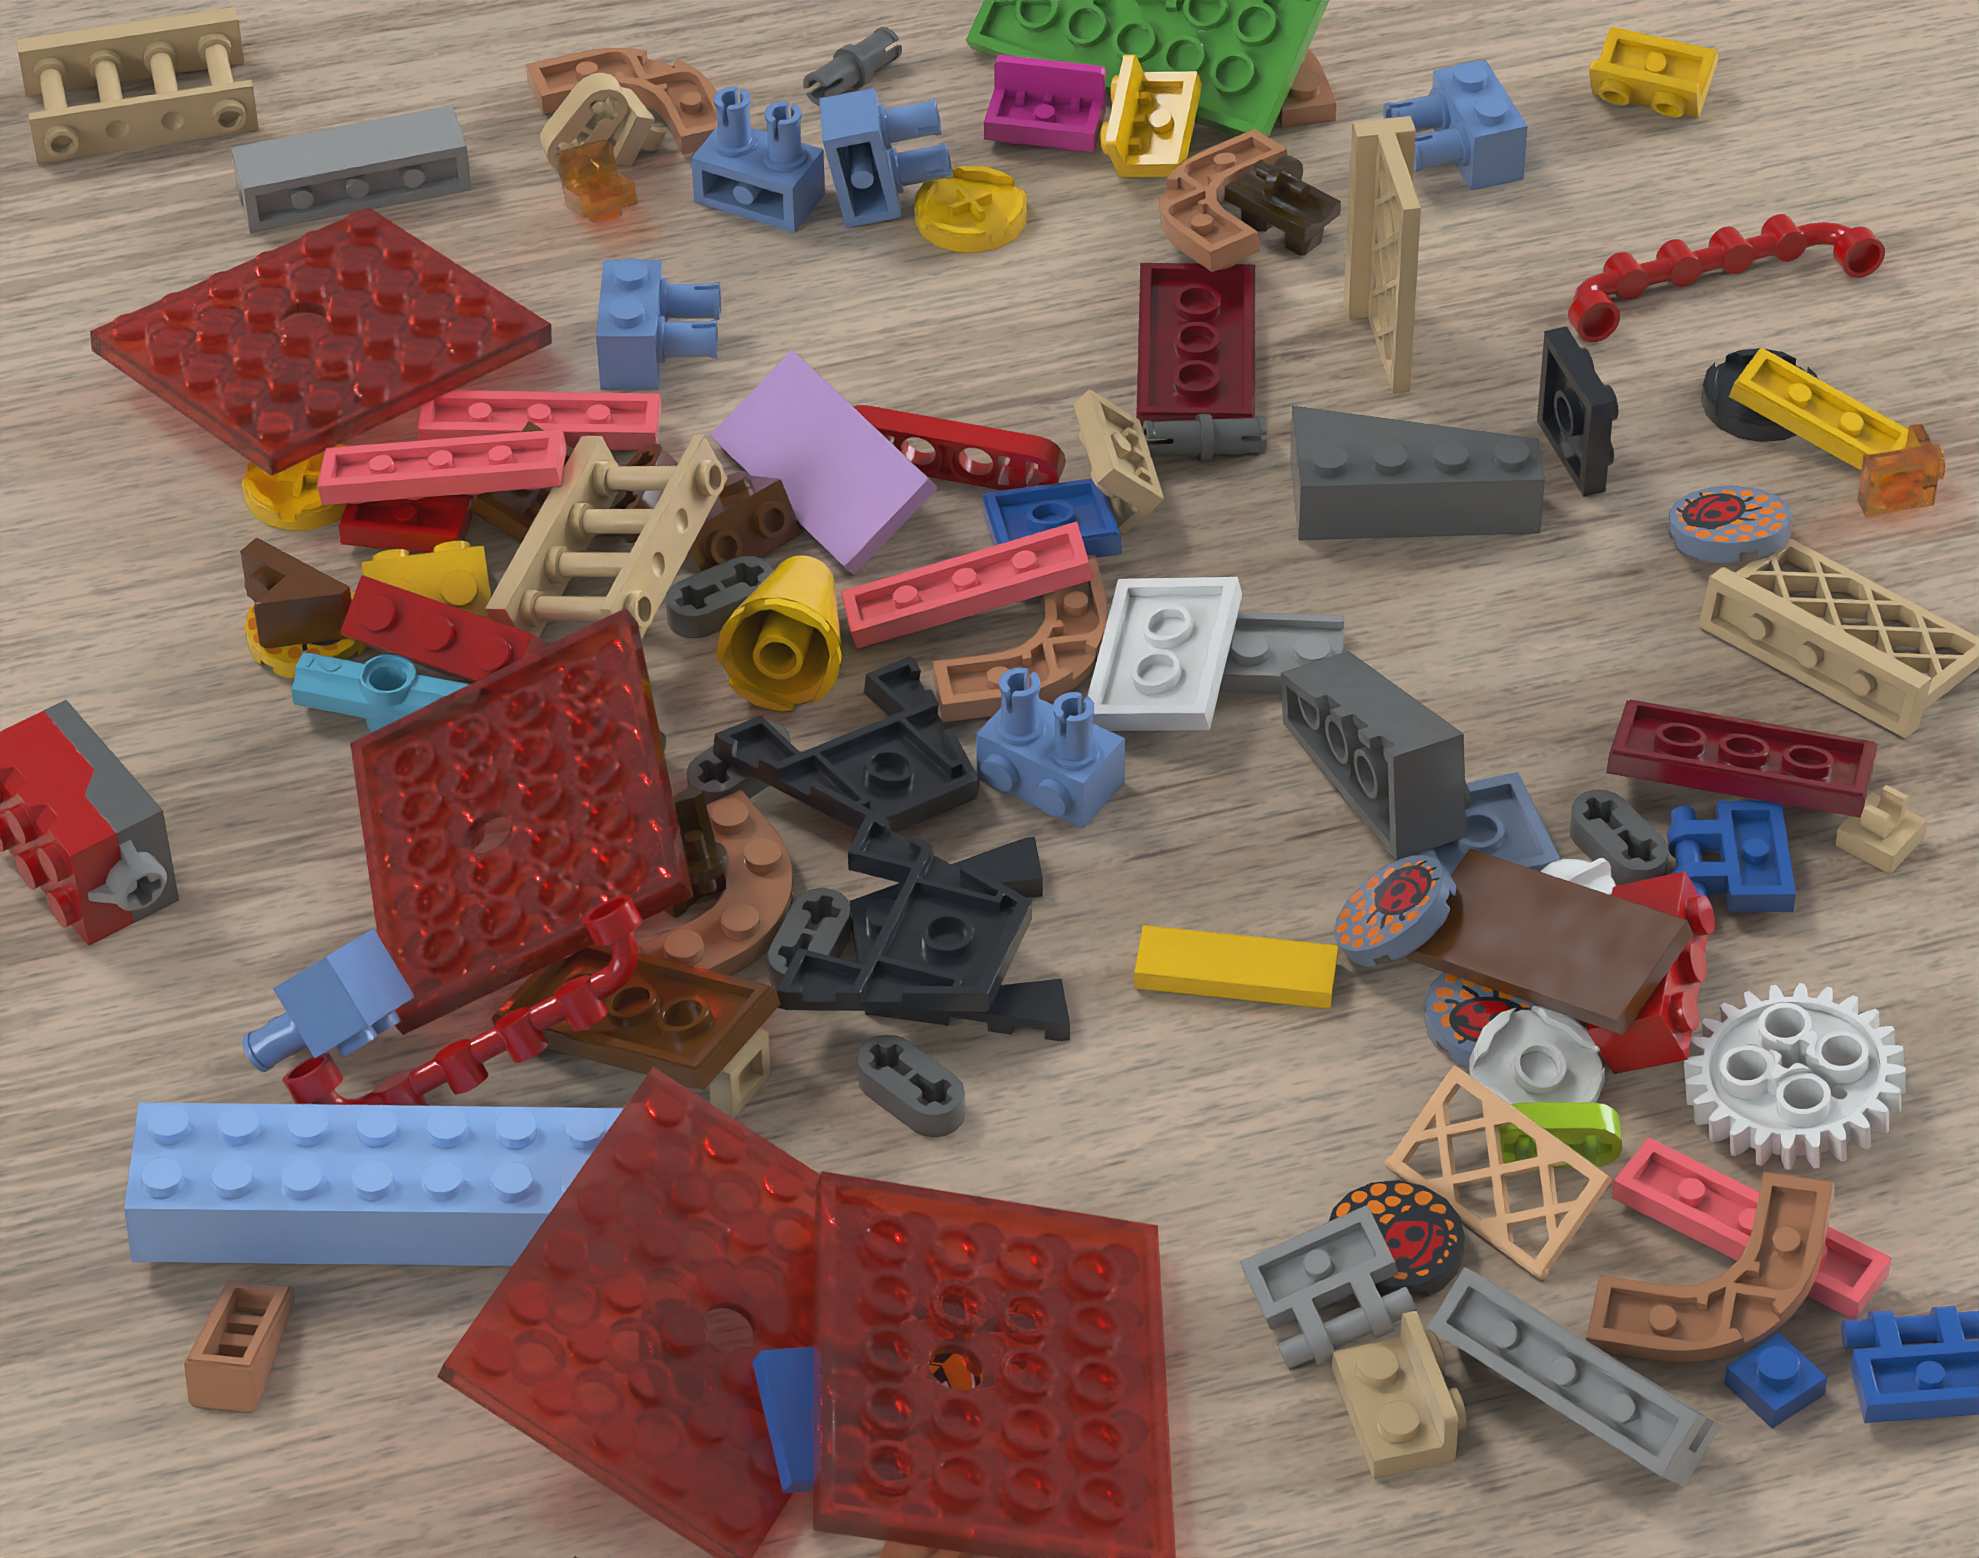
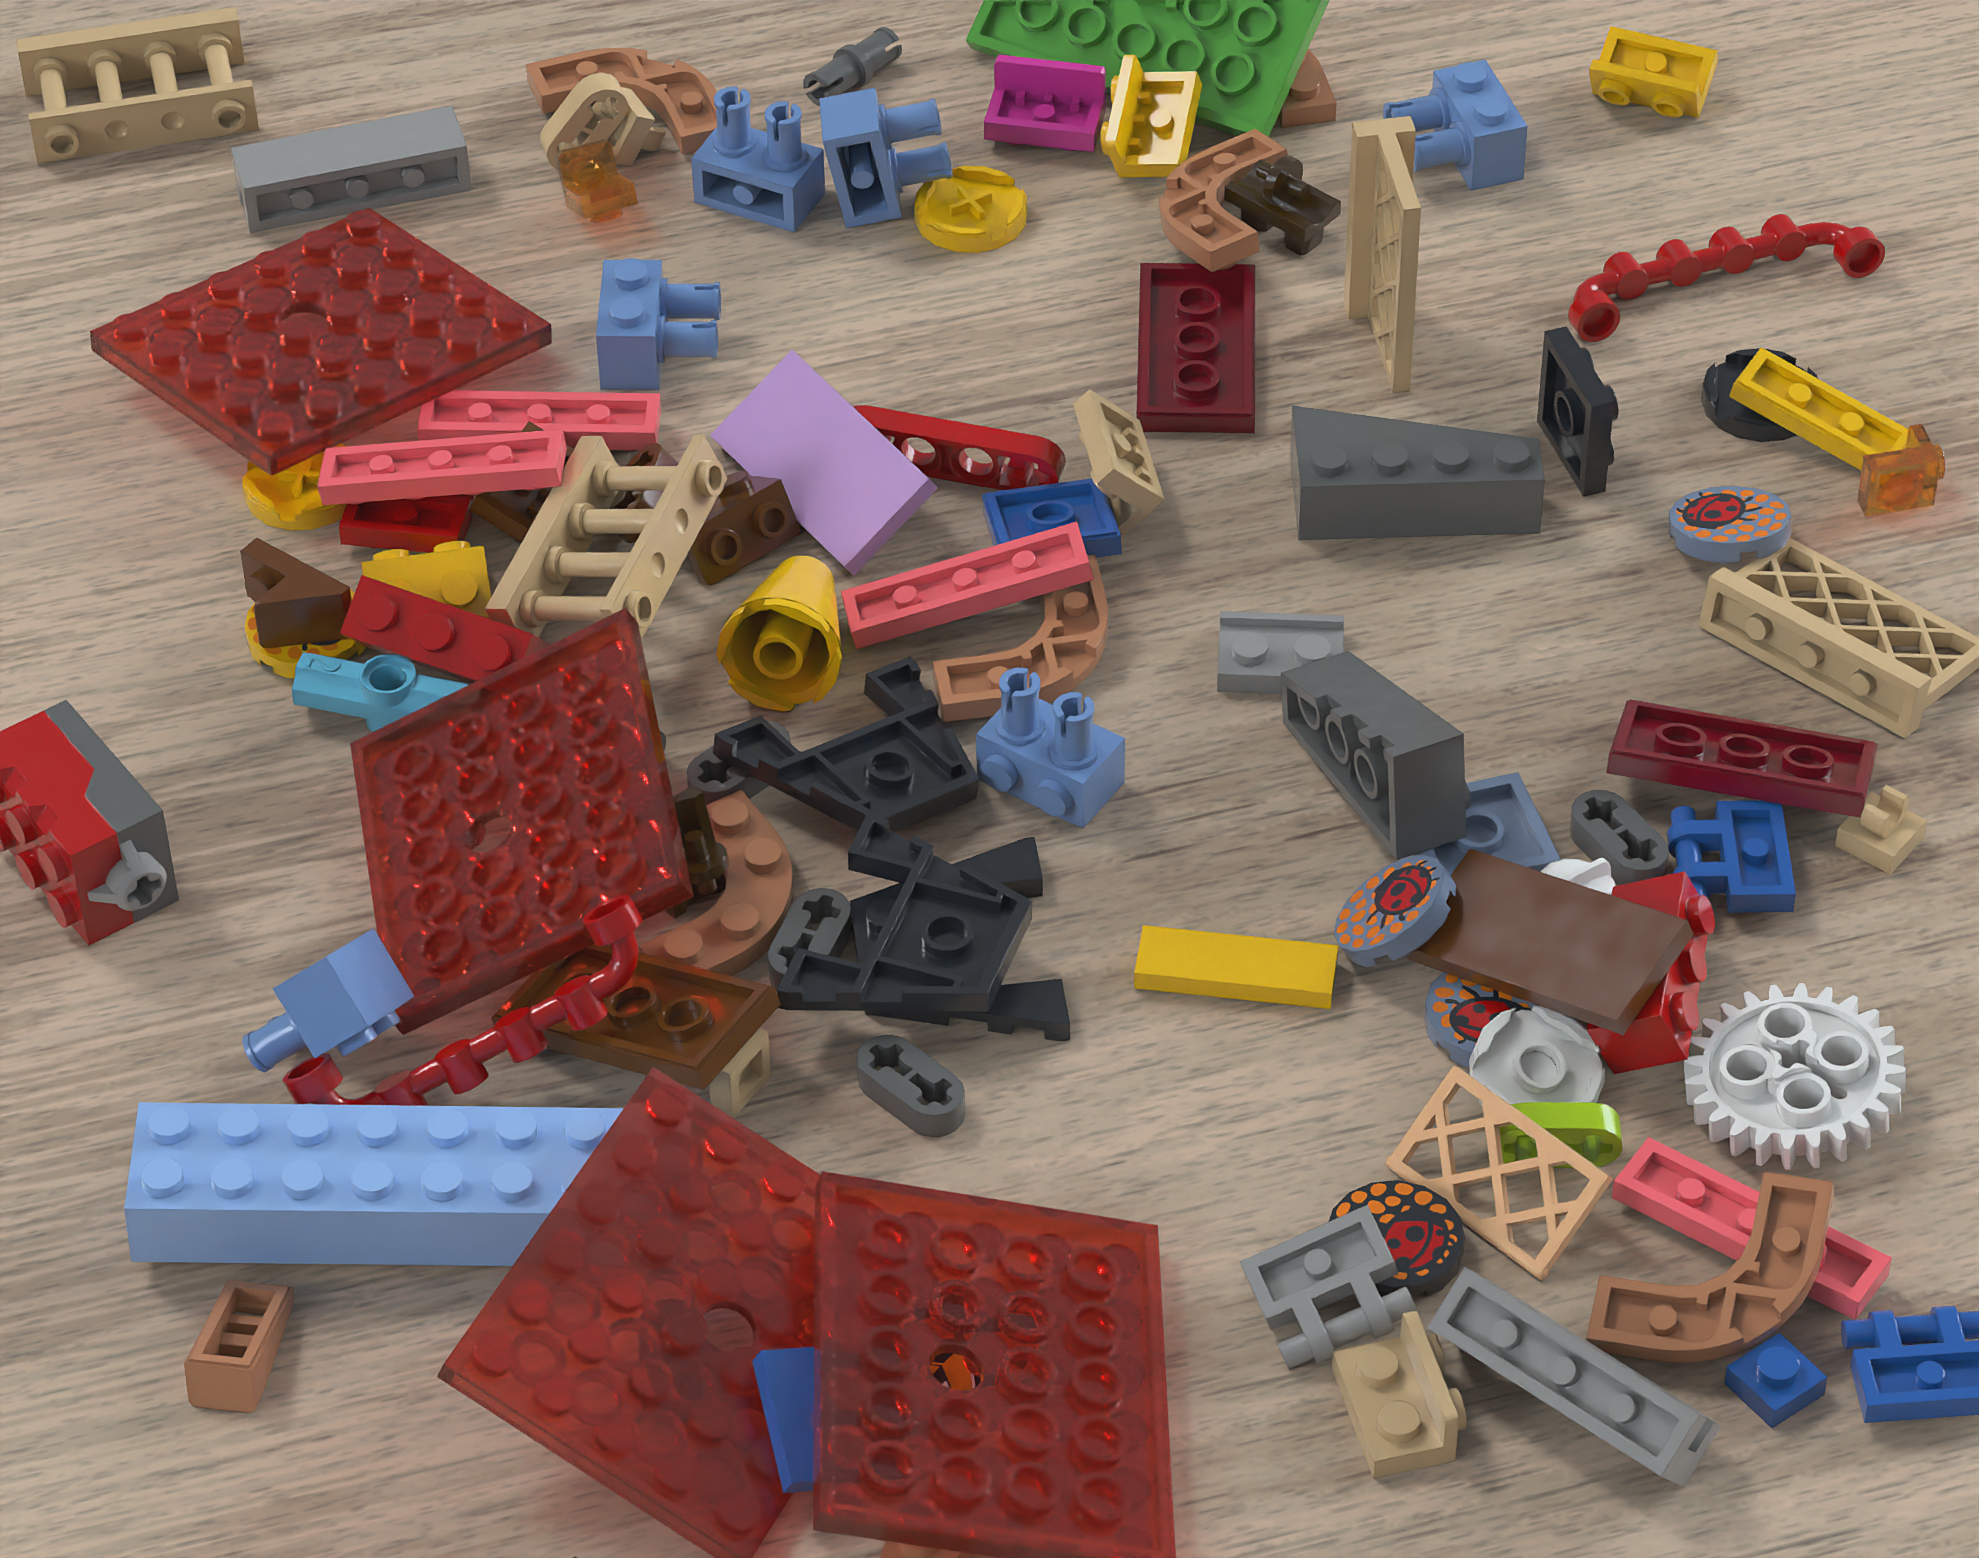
dark grey beam [666,556,774,638] -> none
white plate [1088,577,1242,731] -> none
dark grey pin [1143,414,1267,461] -> none

